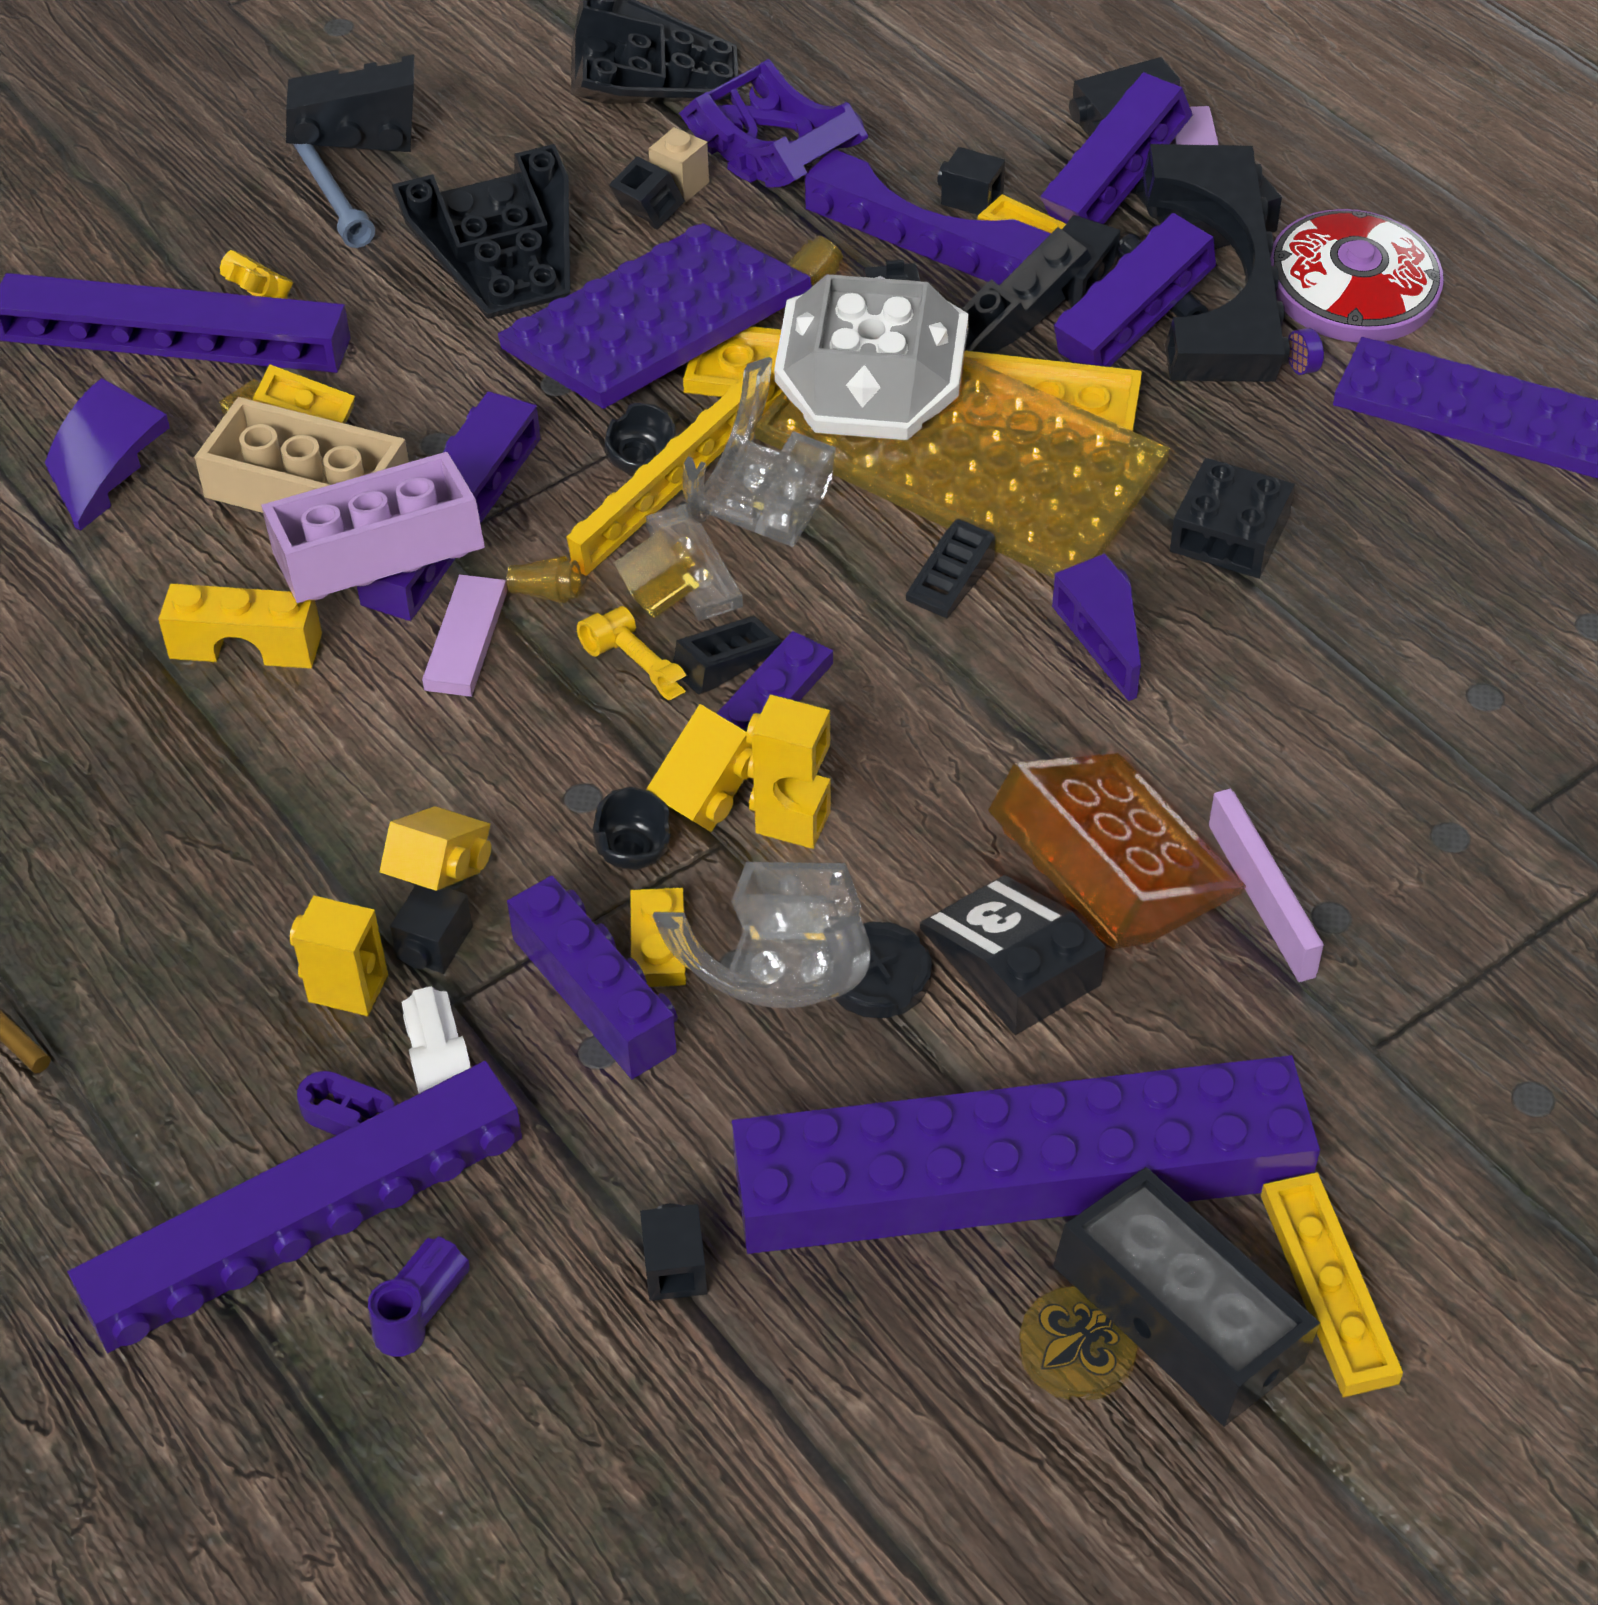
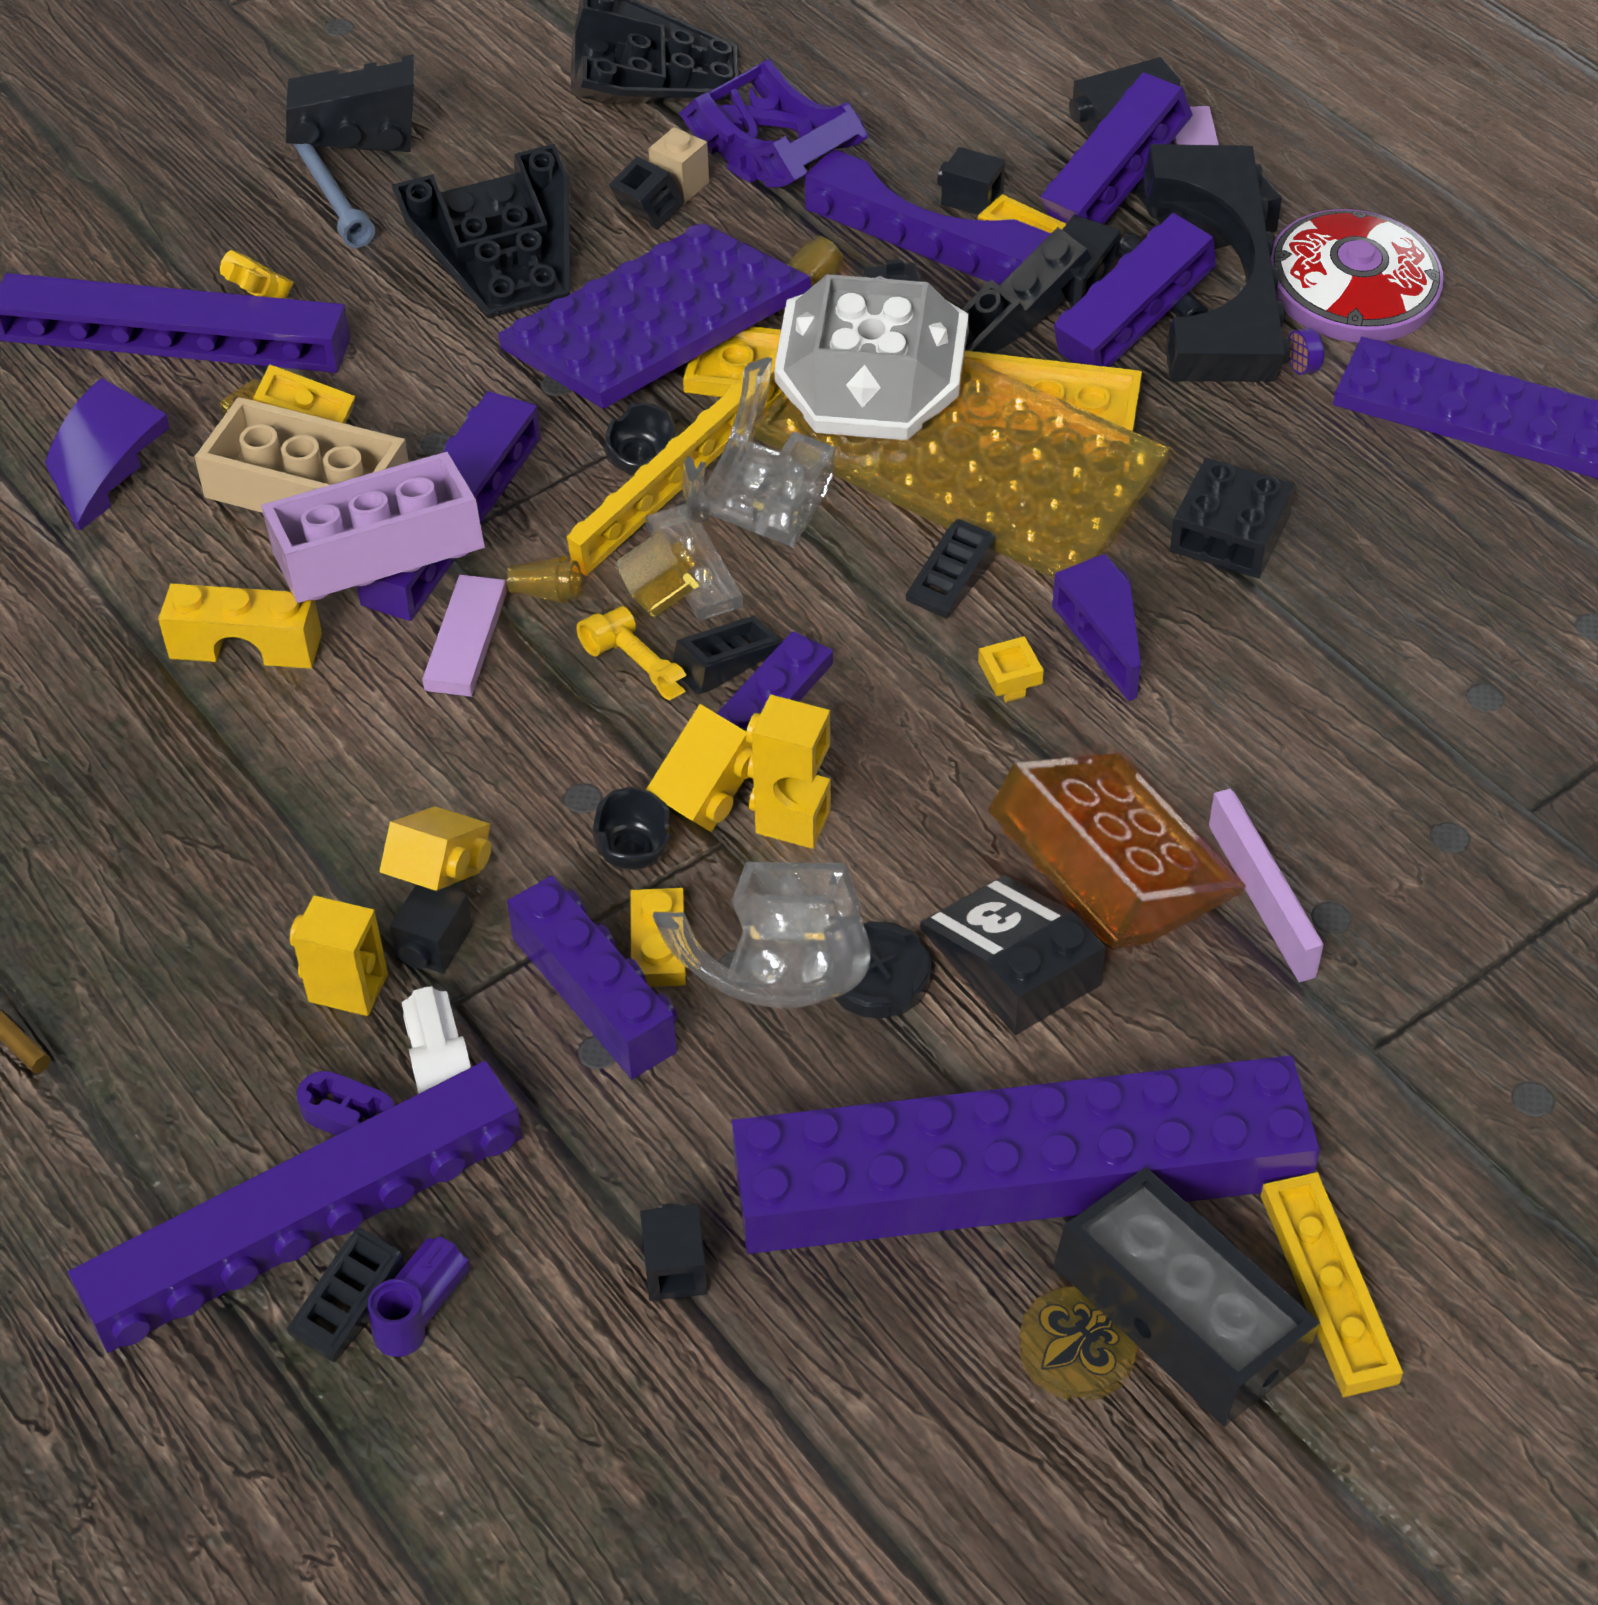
none -> black slope [287,1227,405,1363]
none -> yellow tile [978,636,1044,703]

